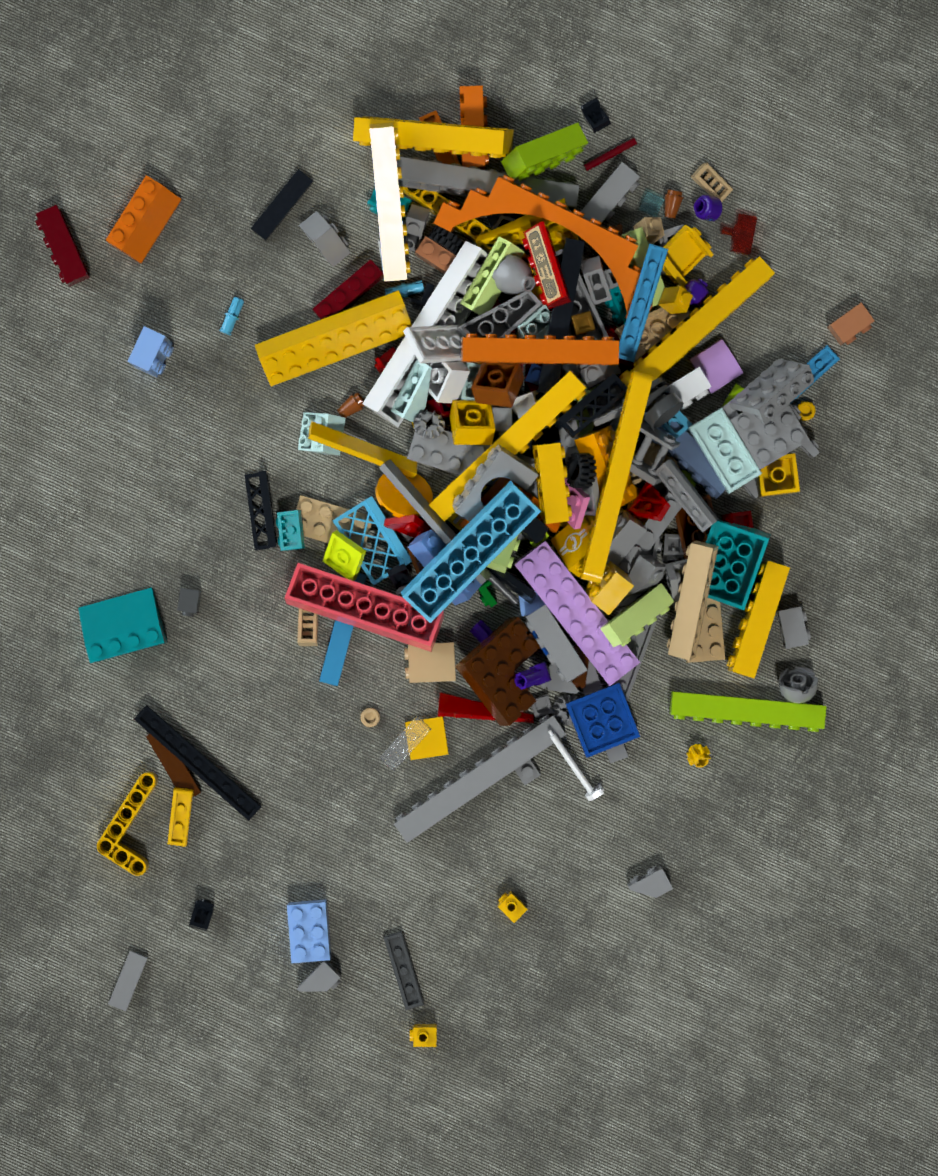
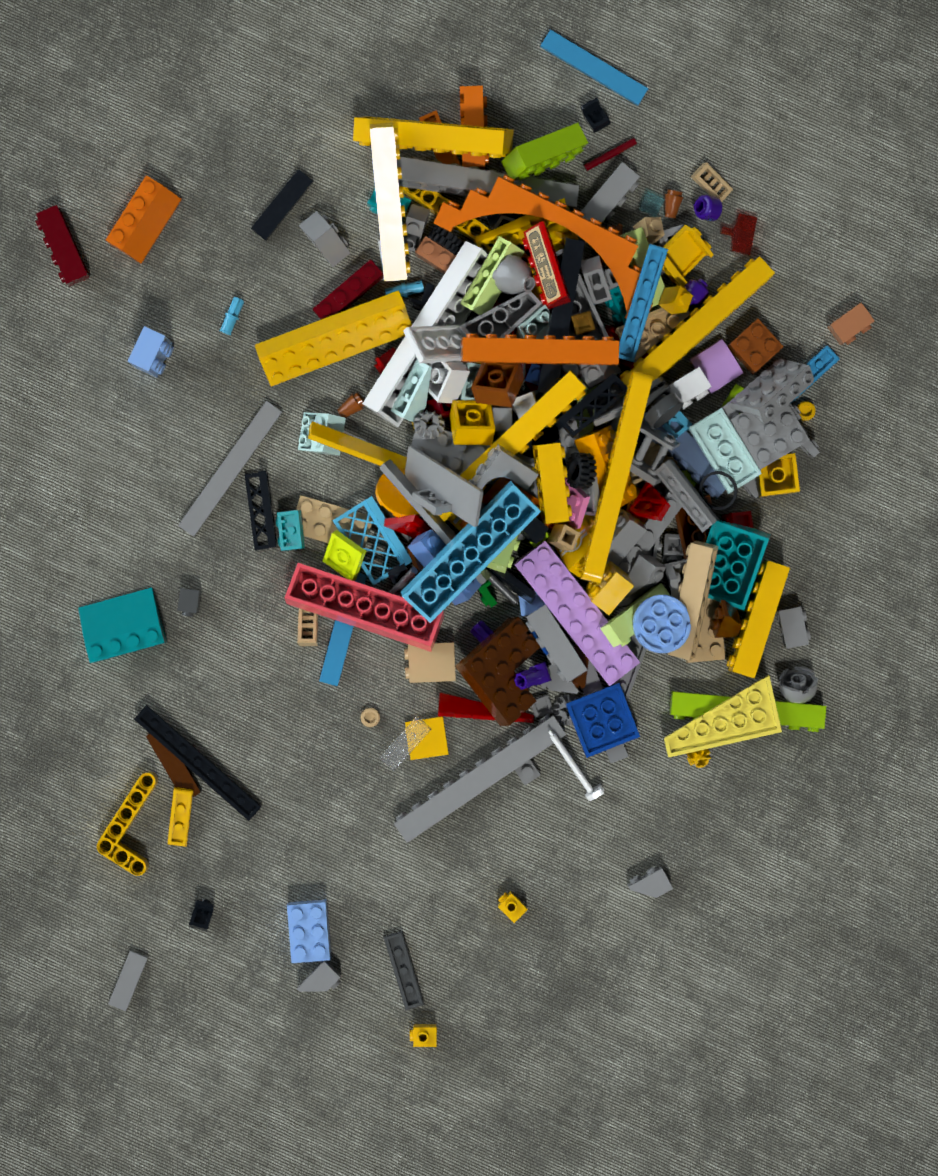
none -> light grey tile [178,401,283,537]
none -> flat silver bar [389,567,418,595]
none -> light grey bracket [405,446,483,527]
none -> dark azure tile [540,29,648,106]
none -> tan brick [547,524,580,551]
none -> light blue tile [633,595,691,654]
none -> light yellow wing [664,675,782,758]
none -> black piece [699,471,738,510]
none -> reddish brown slope [710,600,742,638]
none -> dark orange brick [727,319,784,375]

